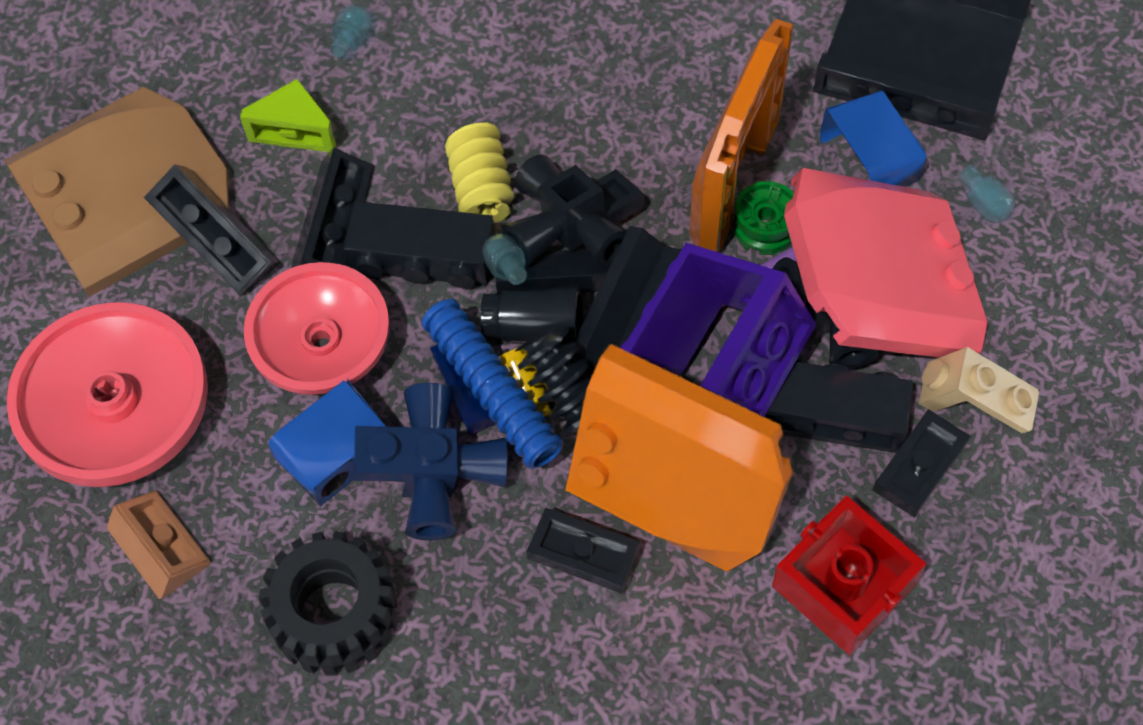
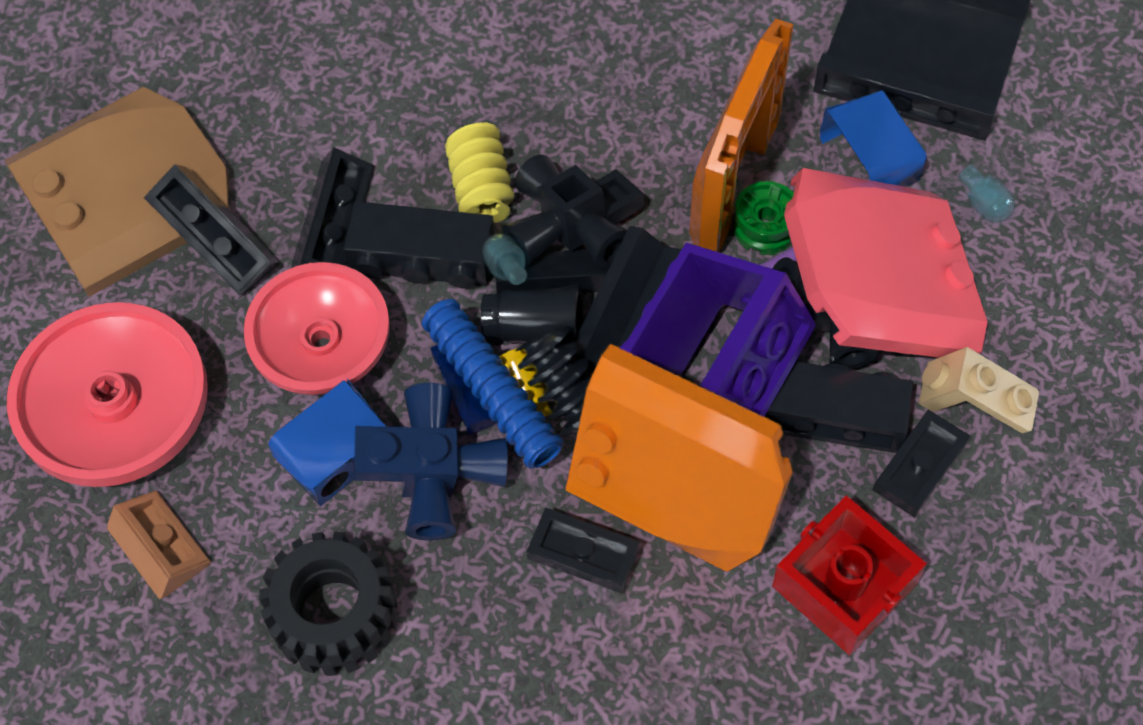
lime slope [240,79,336,152] -> none
clear light blue cylinder [330,4,372,58] -> none

